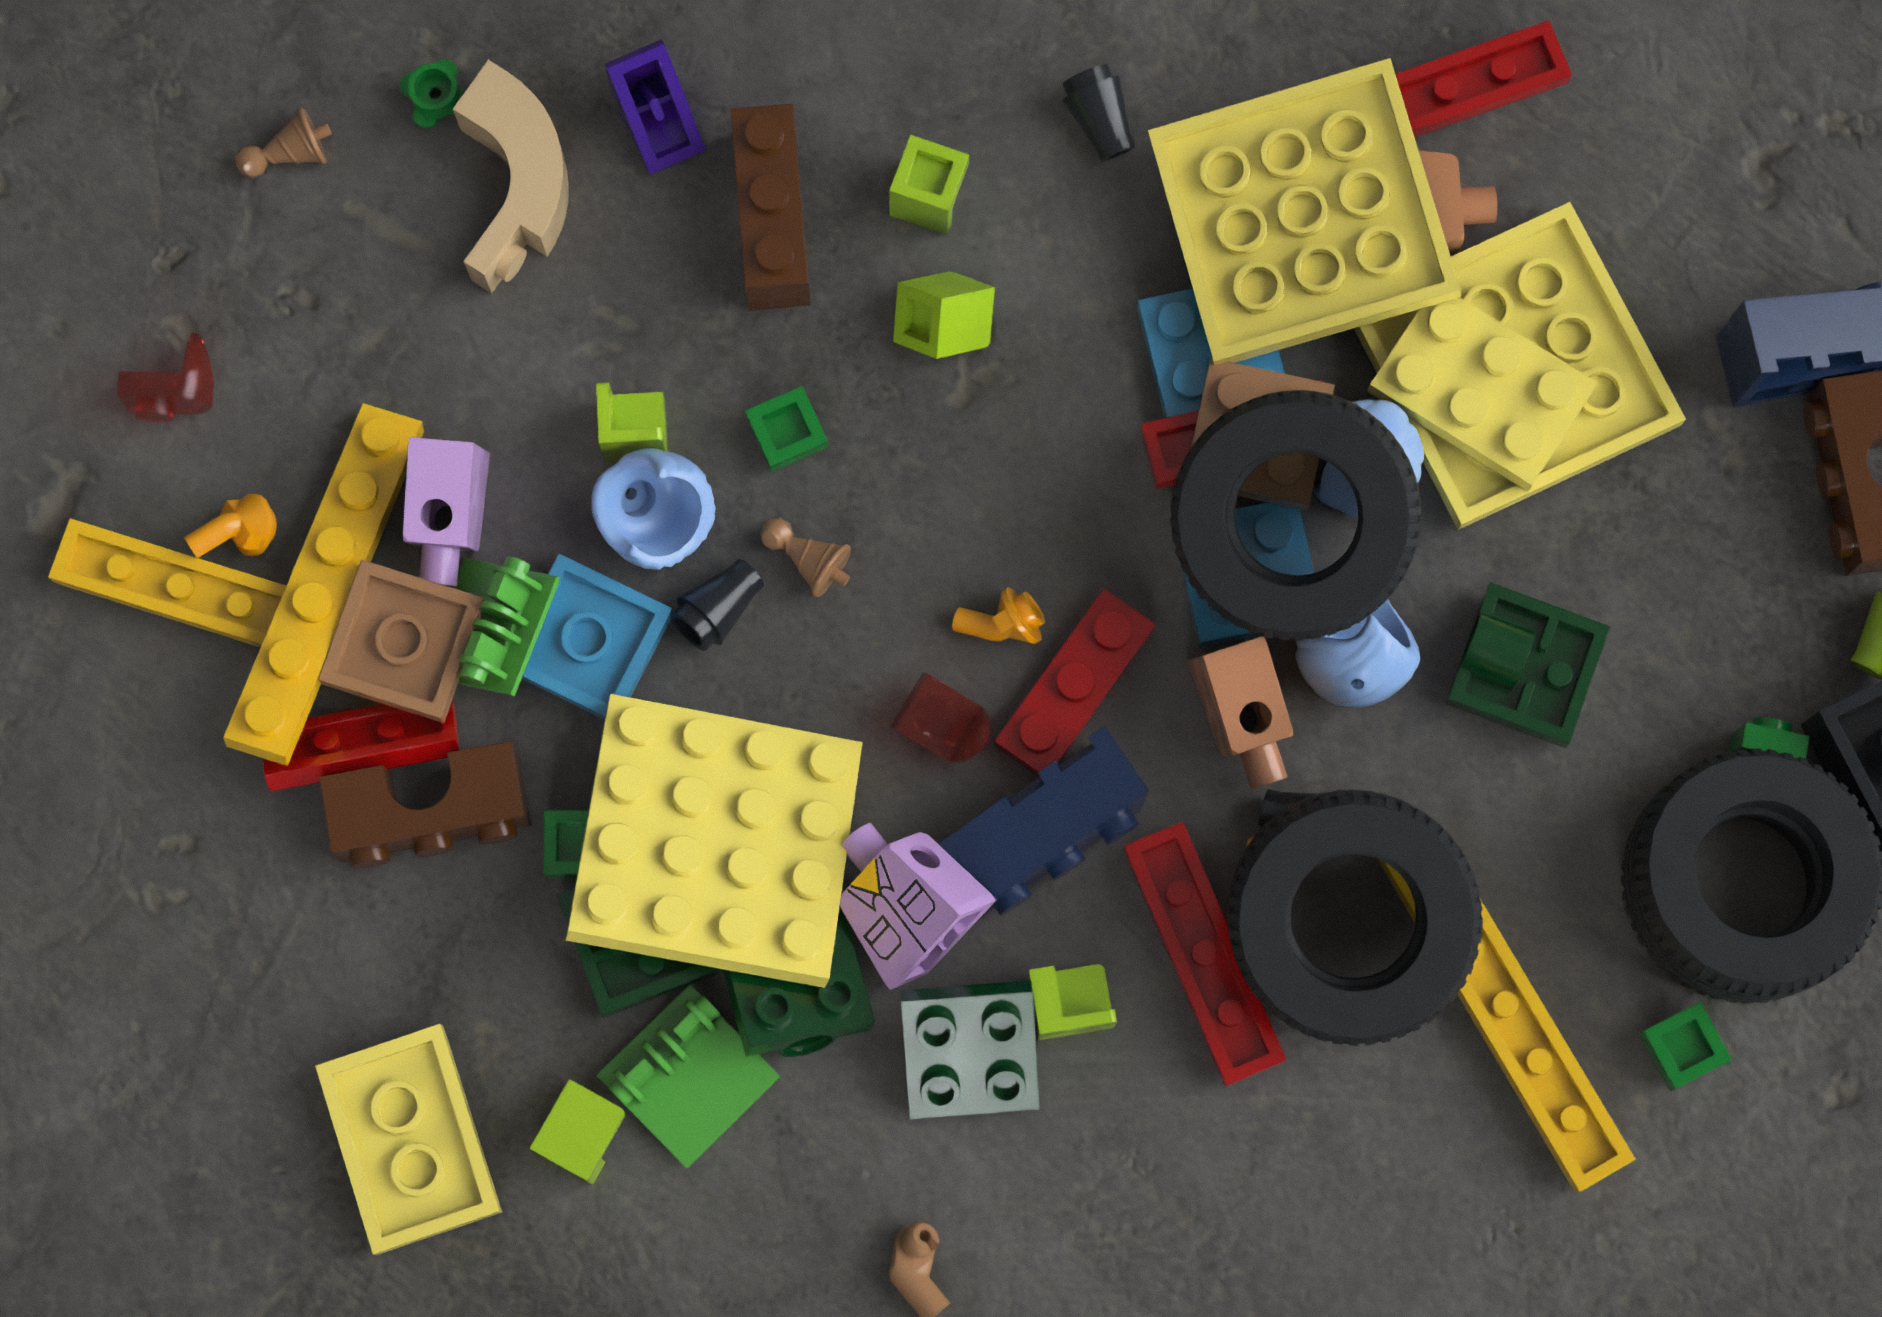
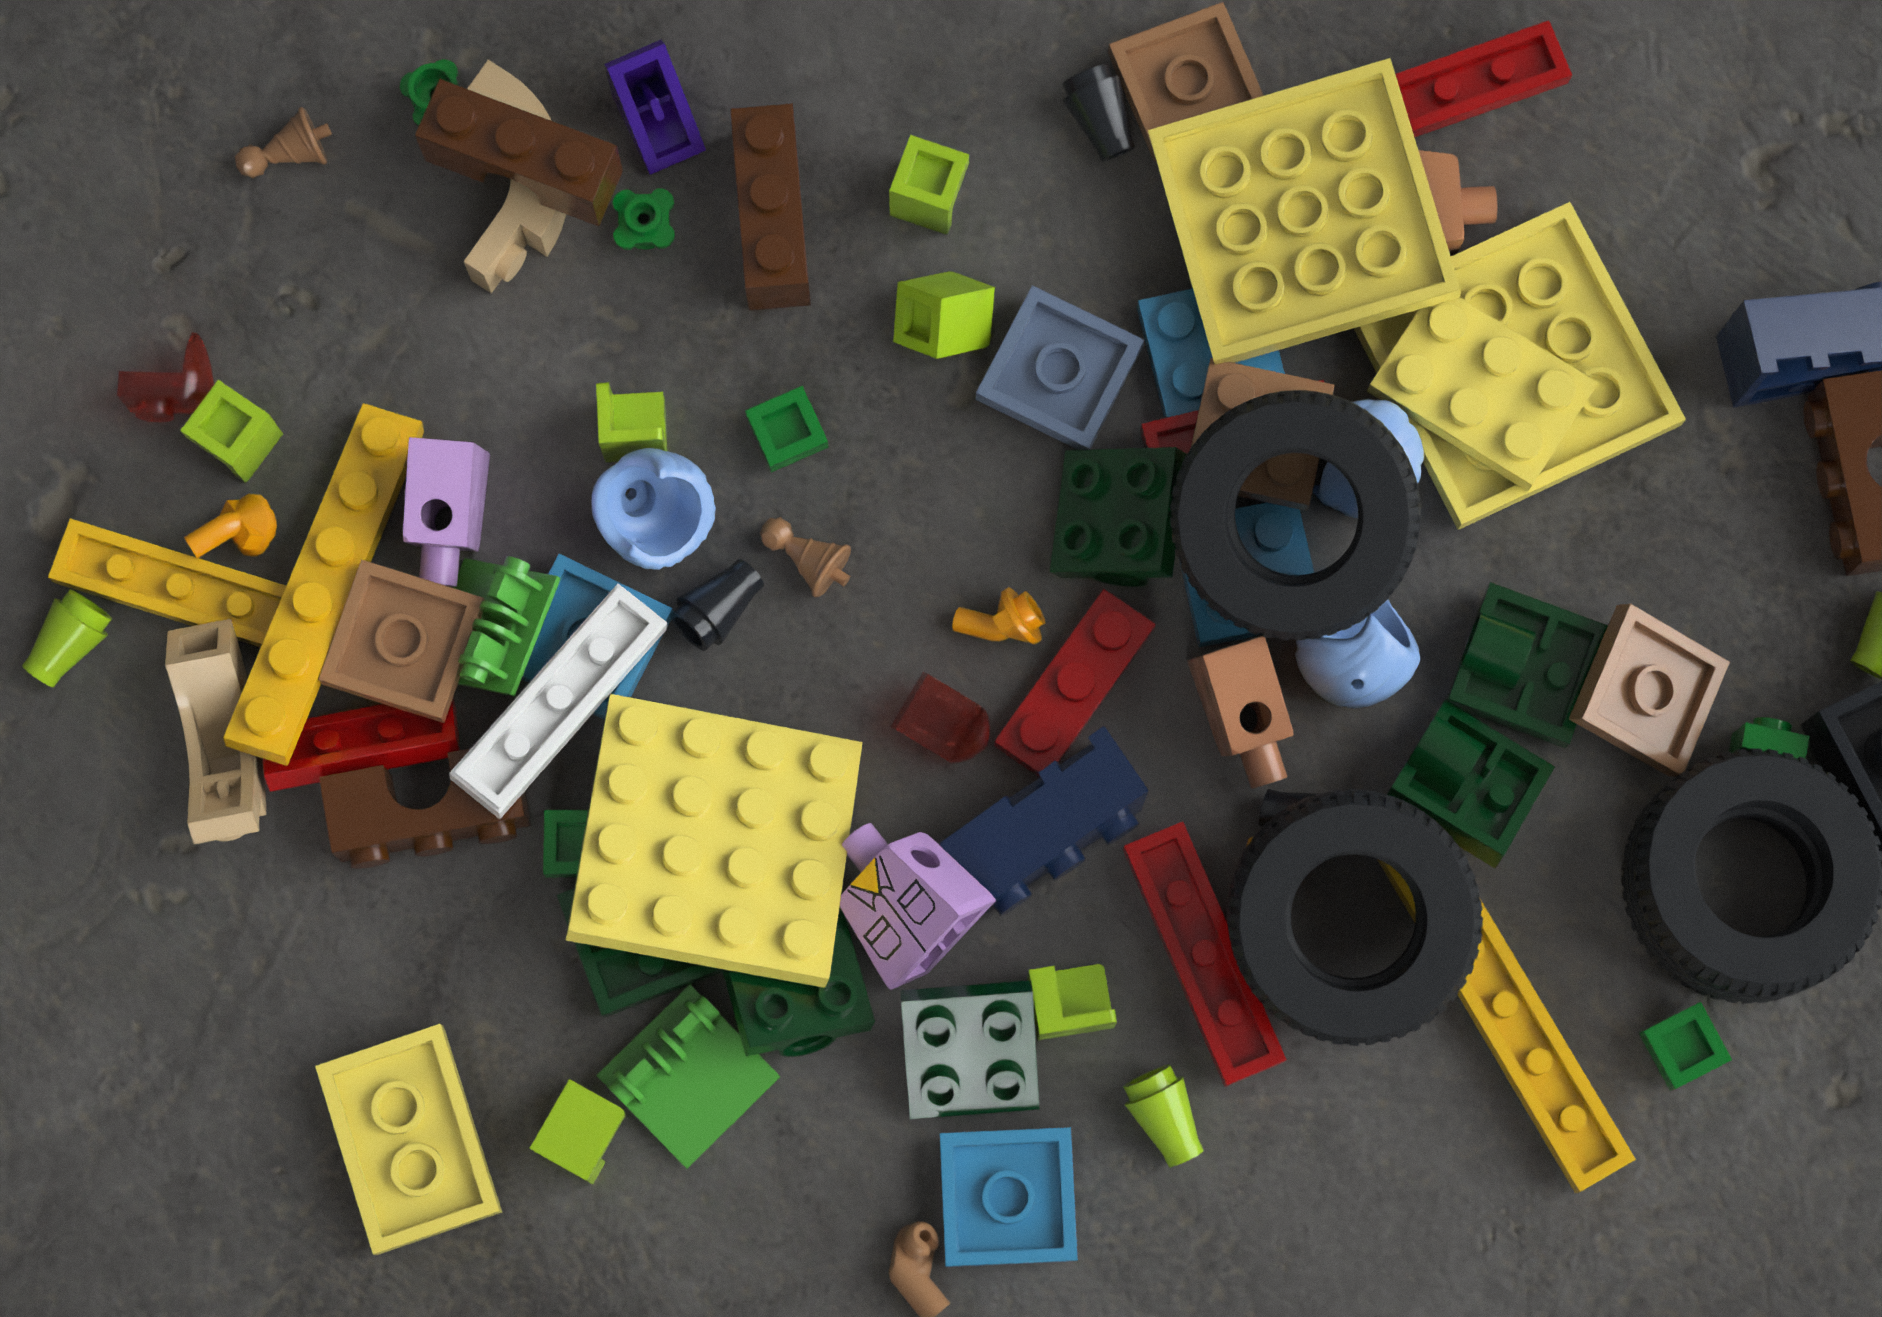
none -> lime cone [22,589,112,688]
none -> tan arch [165,619,266,844]
none -> lime panel [180,380,283,483]
none -> reddish brown arch [415,79,623,226]
none -> white tile [449,584,667,819]
none -> green plate [613,188,675,250]
none -> dark azure plate [940,1127,1078,1267]
none -> sand blue plate [976,285,1144,450]
none -> dark green plate [1049,447,1187,587]
none -> medium nougat plate [1108,2,1264,162]
none -> lime cone [1123,1064,1204,1167]
none -> dark green plate [1387,700,1555,869]
none -> plate [1569,604,1730,777]

